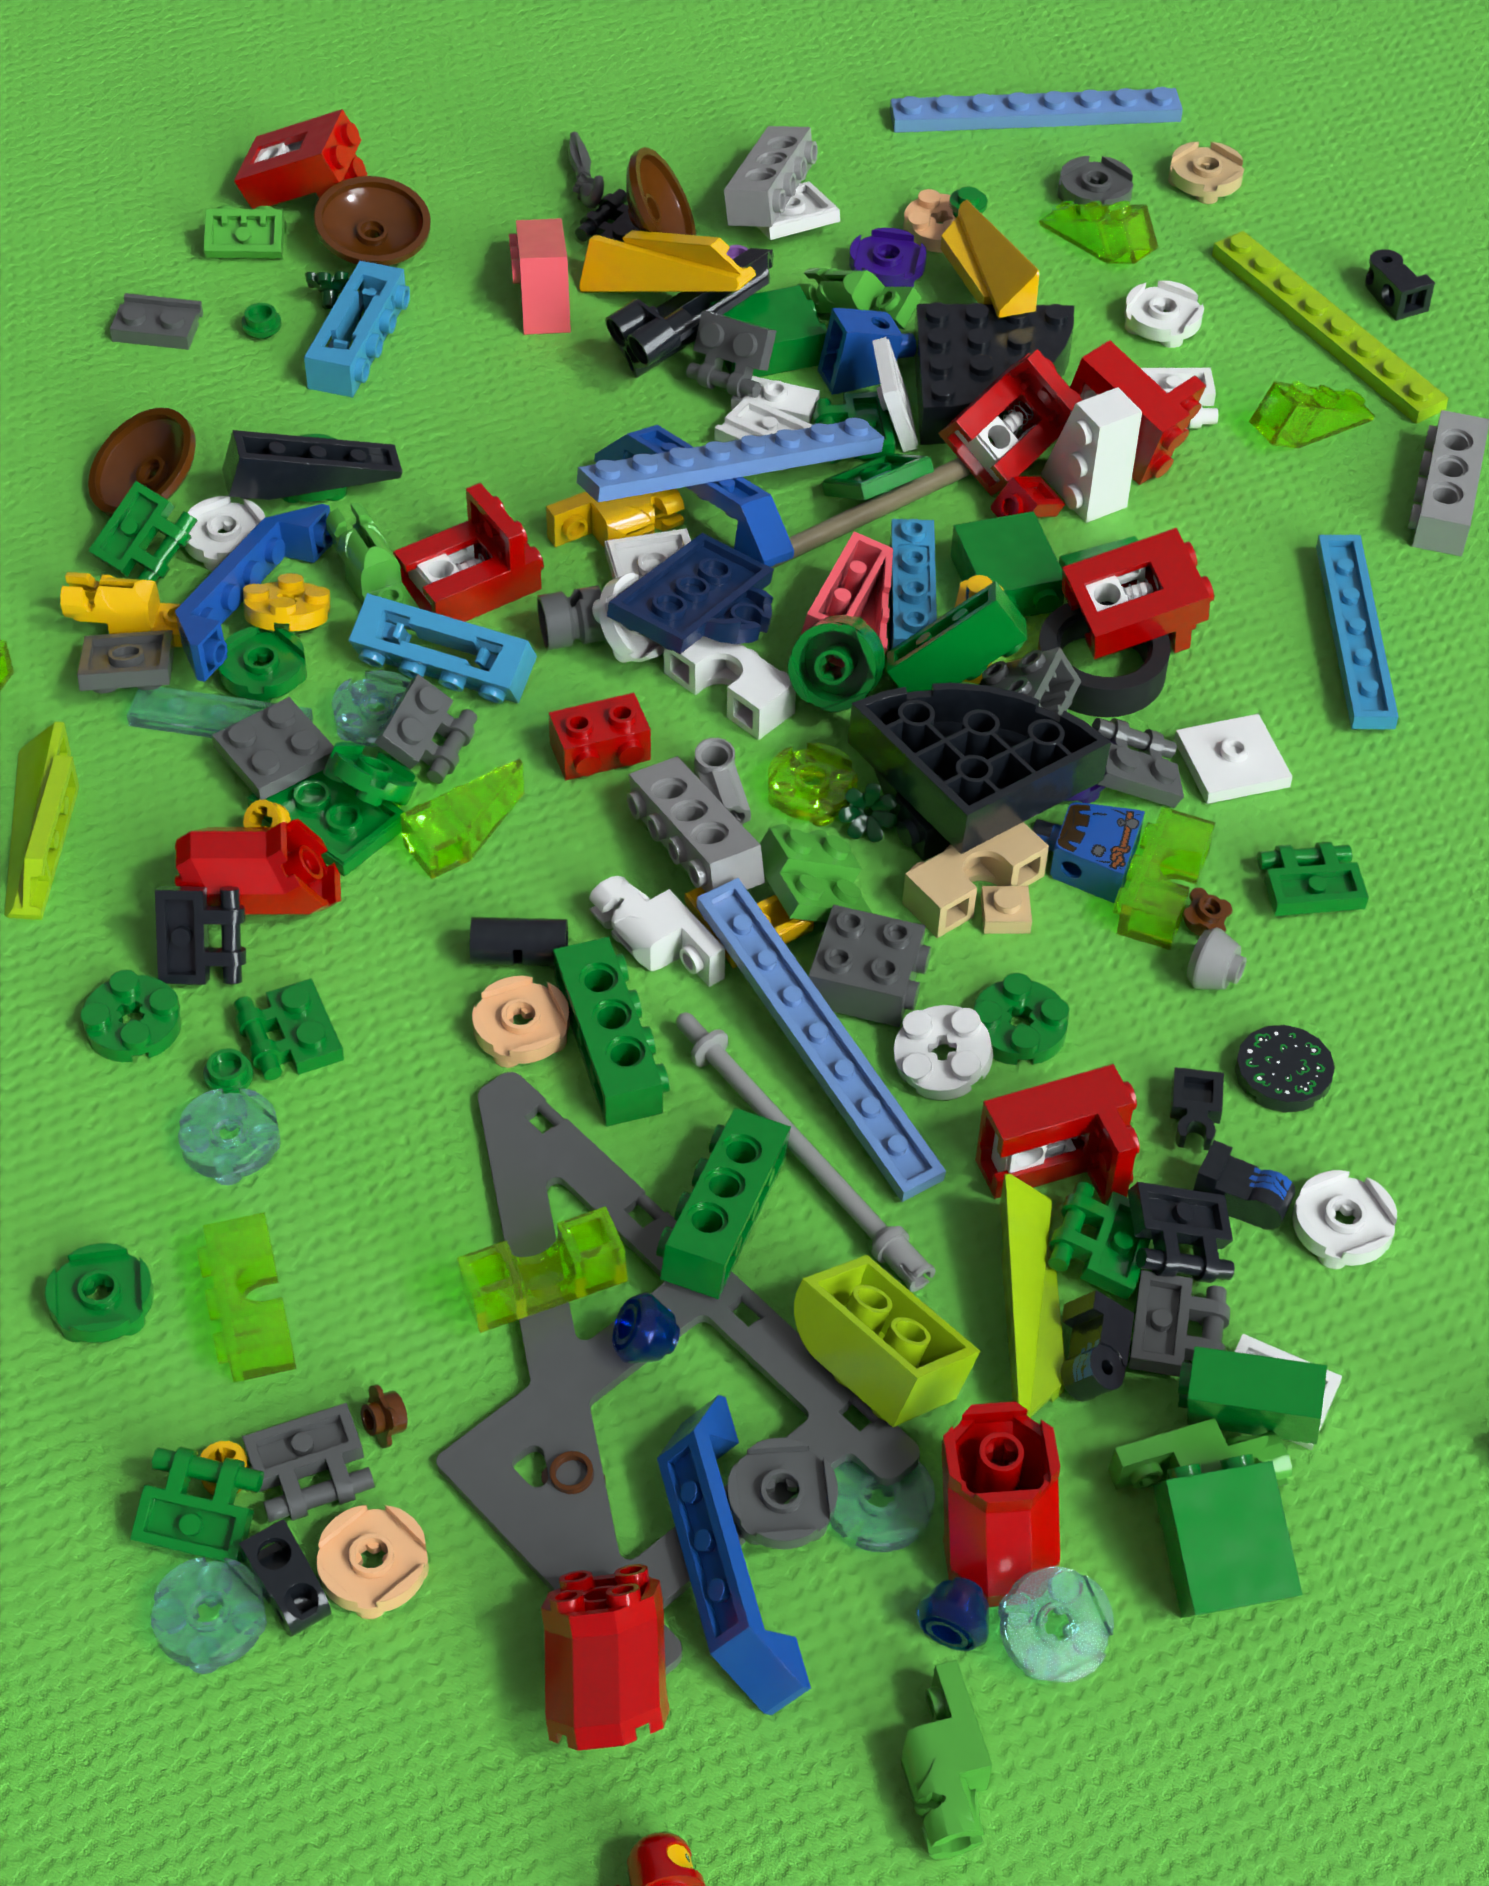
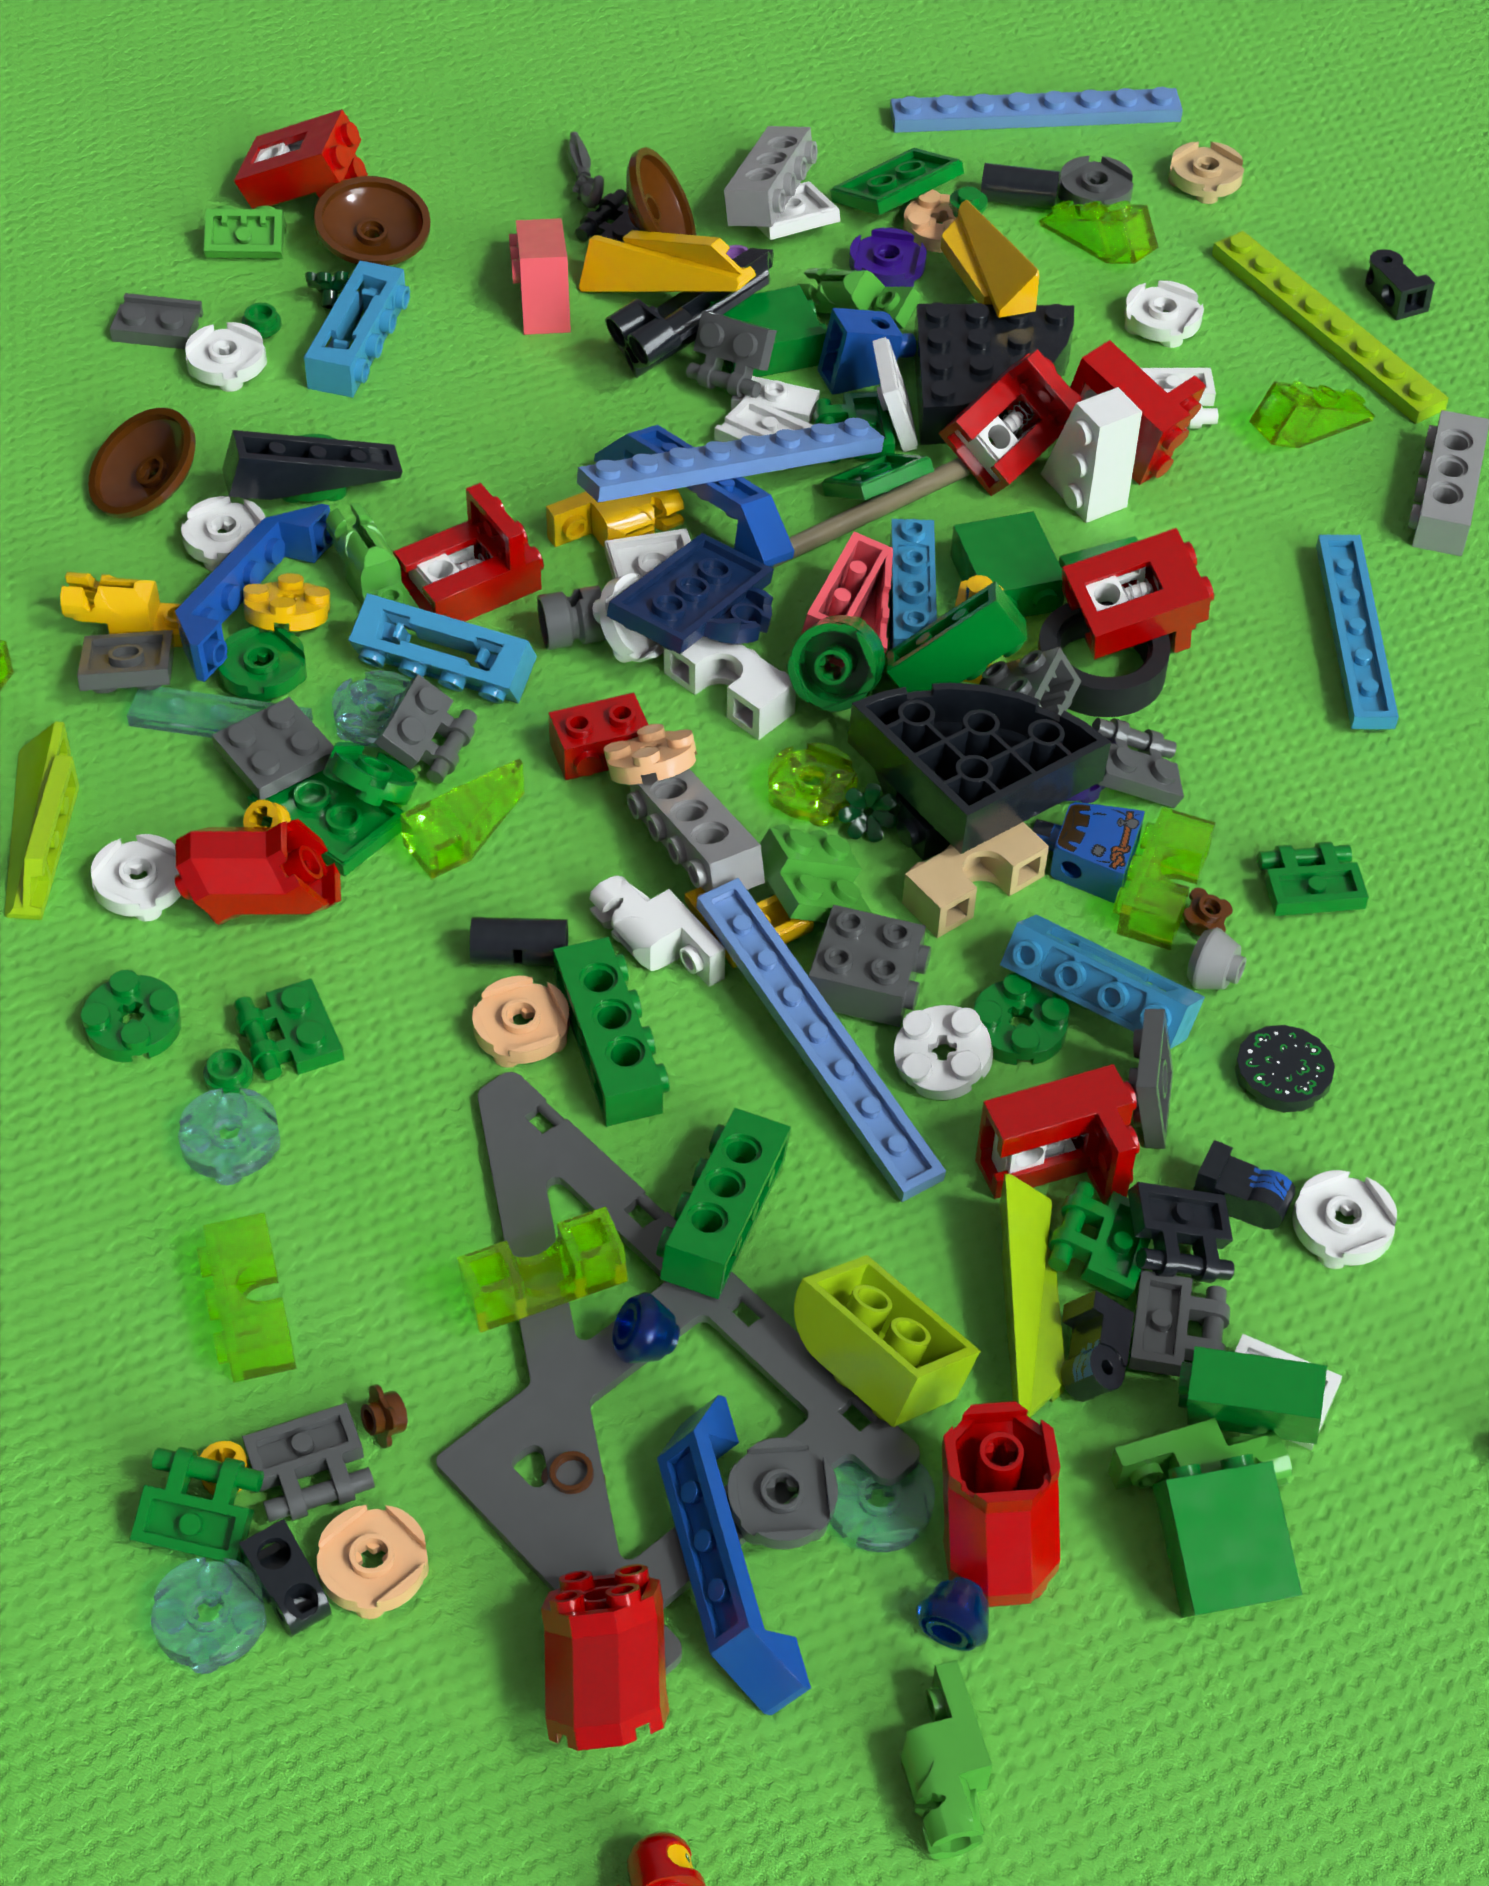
green plate [45,1243,154,1343] -> none
green plate [88,481,198,581] -> none
black plate [155,886,246,985] -> none
light grey bar [676,1012,936,1292] -> none
light grey piece [694,738,751,825] -> none
tan plate [981,886,1032,934] -> none
red bracket [990,476,1065,517] -> none
clear light blue plate [998,1566,1114,1683] -> none
black plate [1170,1067,1224,1151] -> none
white plate [1174,714,1293,804] -> none
none -> white plate [91,834,181,922]
none -> white plate [185,322,267,392]
none -> light nougat plate [604,724,697,785]
none -> green tile [830,148,964,215]
none -> black pin [981,163,1060,210]
none -> dark azure brick [1000,915,1205,1049]
none -> dark grey plate [1129,1009,1173,1149]

